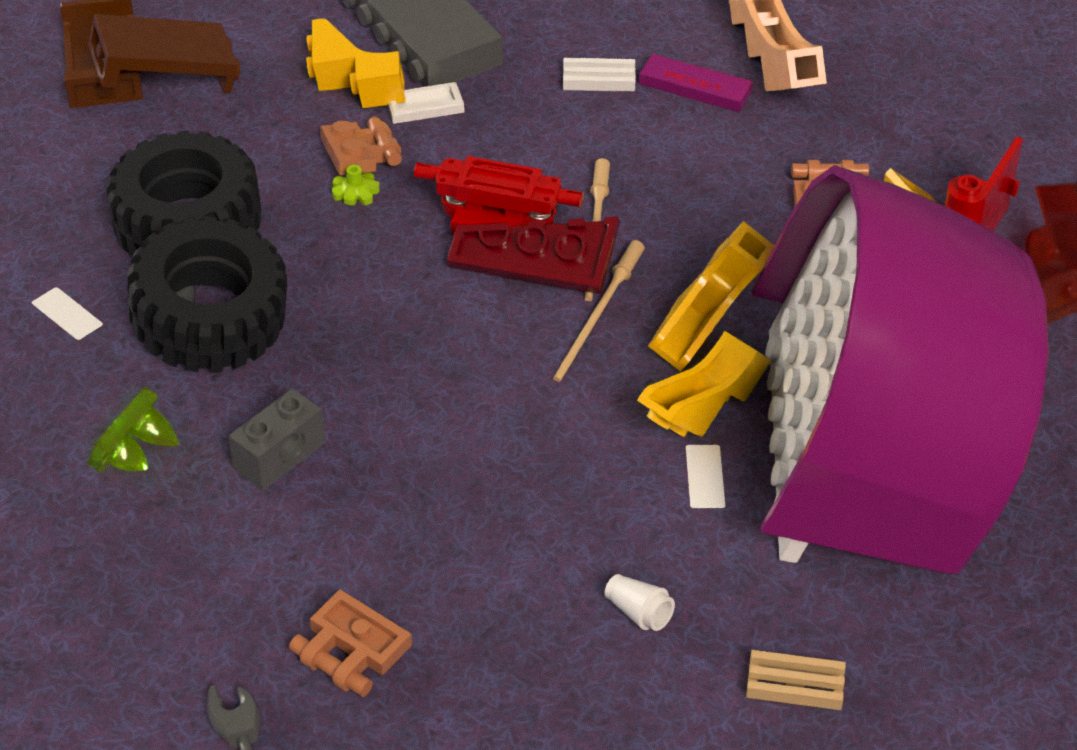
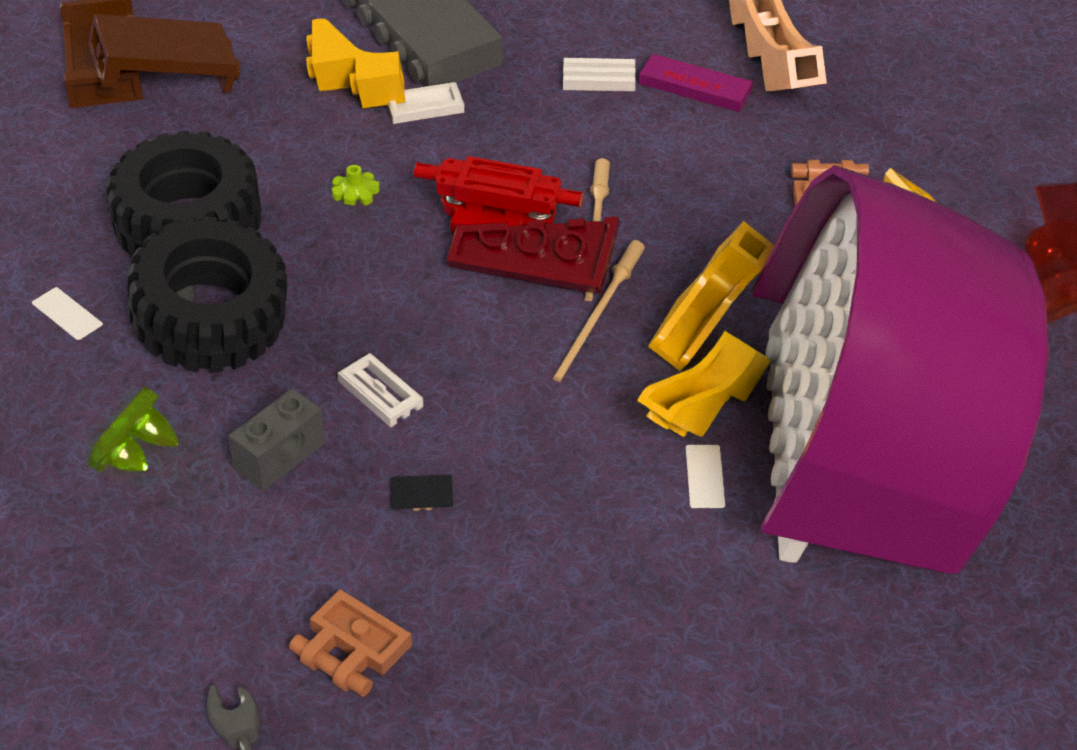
nougat plate [320,117,402,175] -> none
white cone [605,574,675,631] -> none
tan tile [746,650,846,710] -> none
red door [945,137,1024,231] -> none
none -> white tile [338,353,423,427]
none -> black piece [391,475,453,511]

